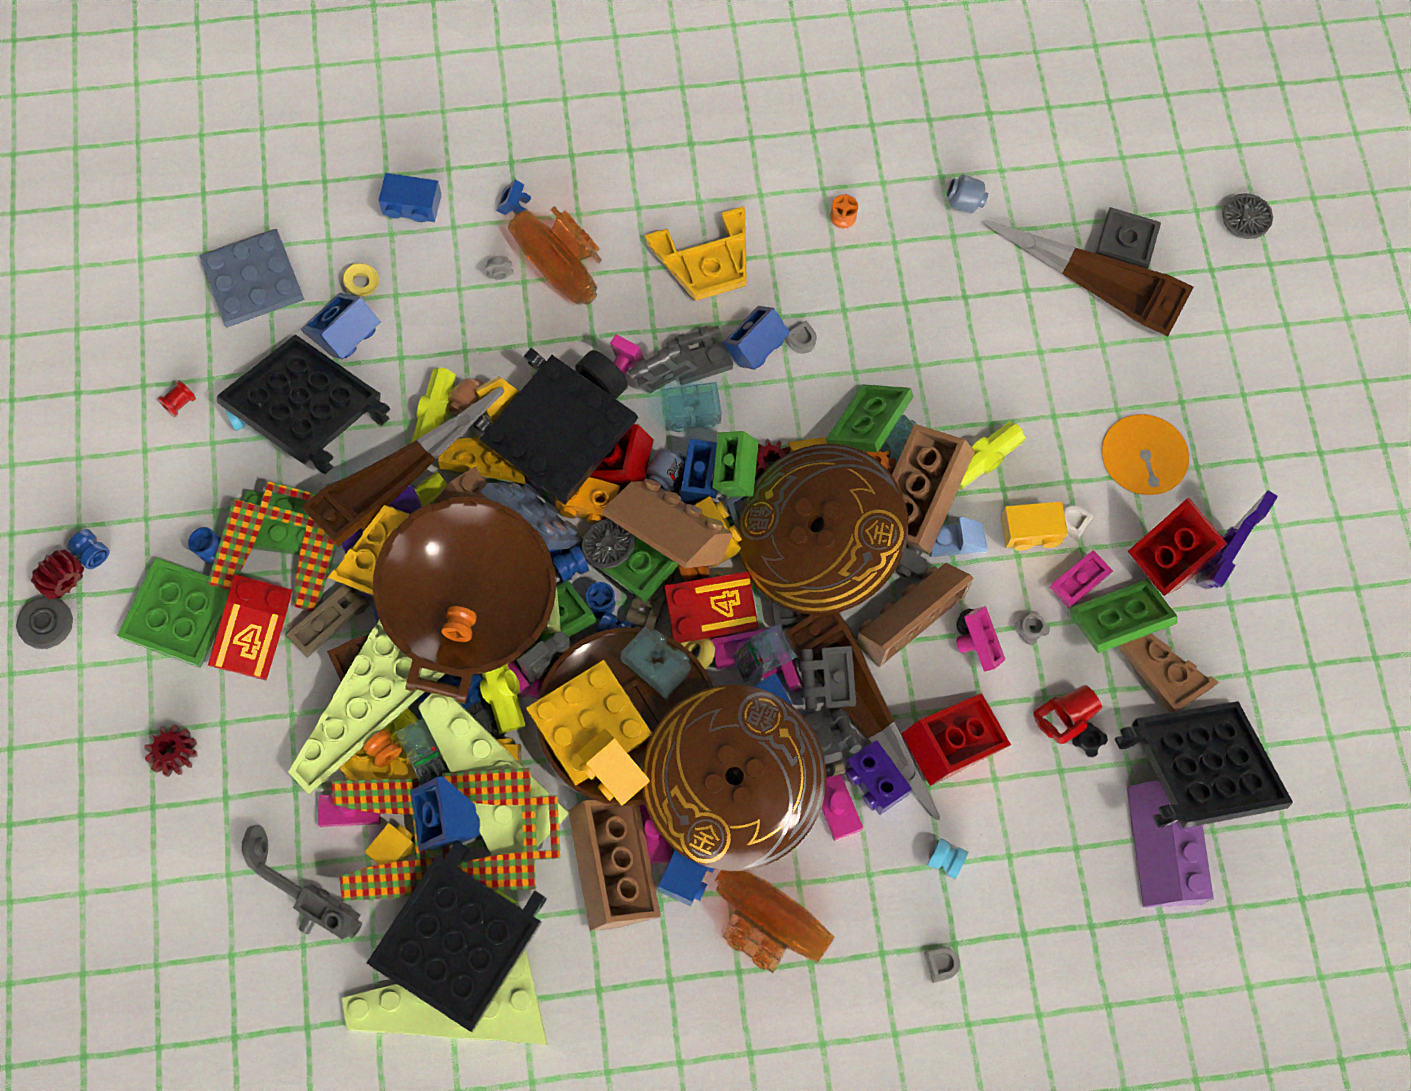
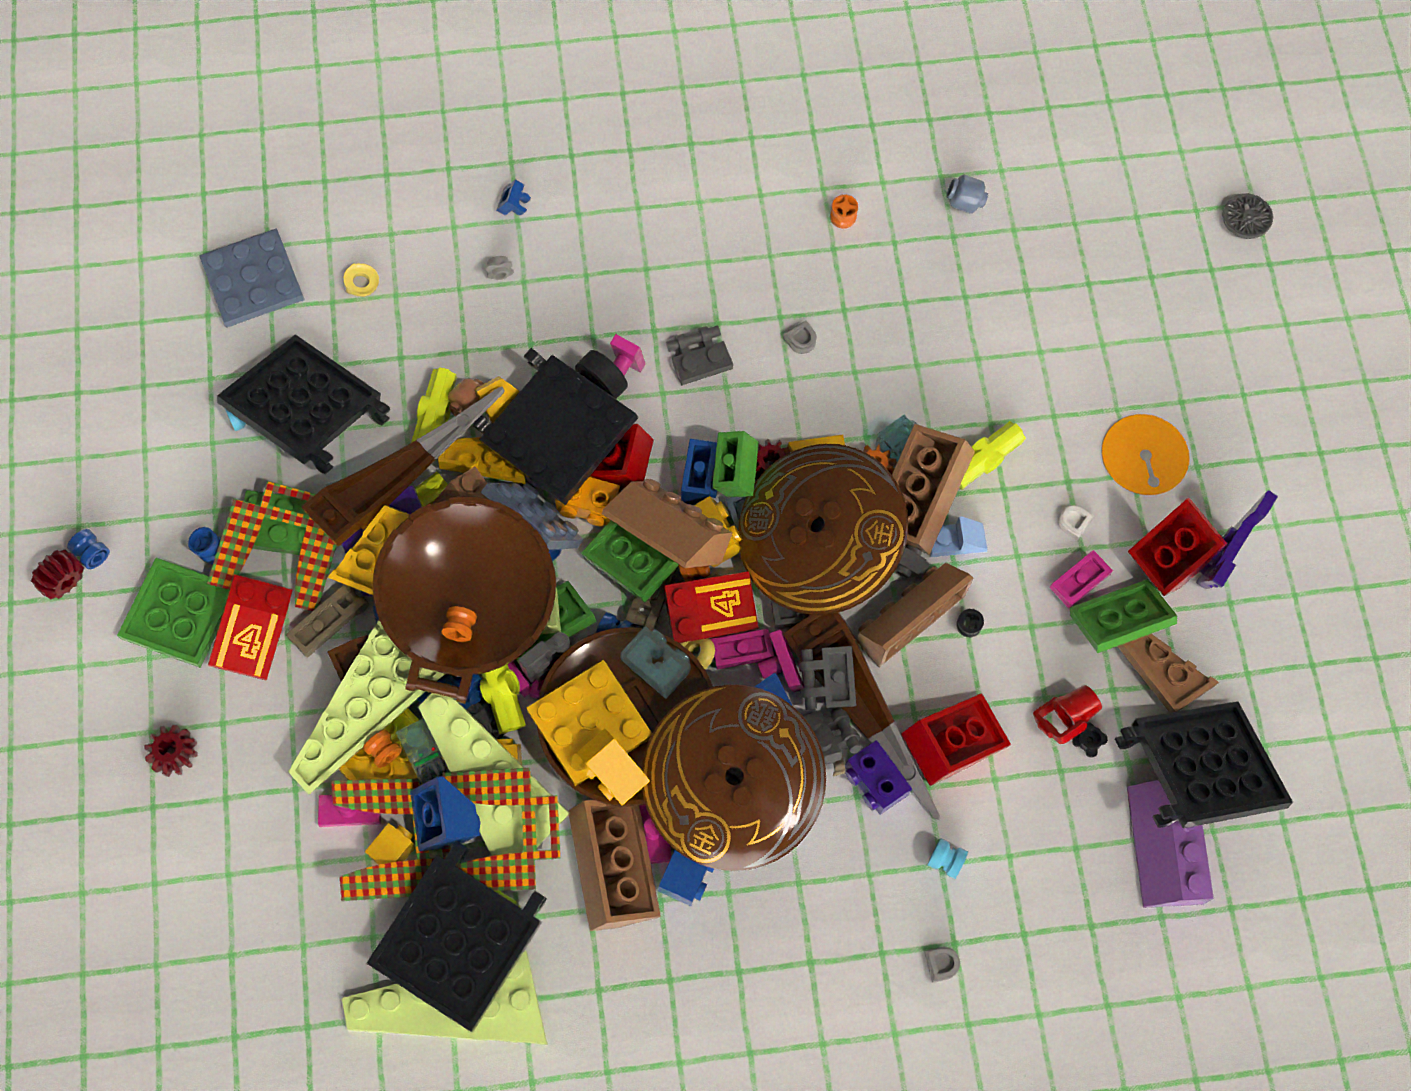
dark grey wheel [16,596,73,649] -> none
red bush [157,380,196,417] -> none
dark grey piece [241,825,362,940] -> none
slope [301,293,381,359] -> none
blue brick [378,173,442,222] -> none
clear orange plate [508,206,602,305] -> none
blue wheel [551,545,590,583] -> none
dark grey wheel [582,519,635,569] -> none
blue wheel [586,582,616,619] -> none
dark grey plate [628,344,698,393] -> none
yellow wing [645,206,747,301] -> none
sand blue head [646,449,686,491] -> none
clear light blue brick [661,382,722,432] -> none
clear orange plate [715,870,835,973] -> none
blue brick [722,306,790,370] -> none
clear light blue slope [732,624,798,683] -> none
dark pink tile [821,775,863,841] -> none
bright green plate [825,384,914,453] -> none
dark pink tile [956,606,1006,672] -> none
reddish brown plate [984,220,1194,337] -> none
yellow brick [1001,501,1068,551] -> none
light grey plate [1015,611,1050,645] -> none
dark grey plate [1095,207,1161,269] -> none

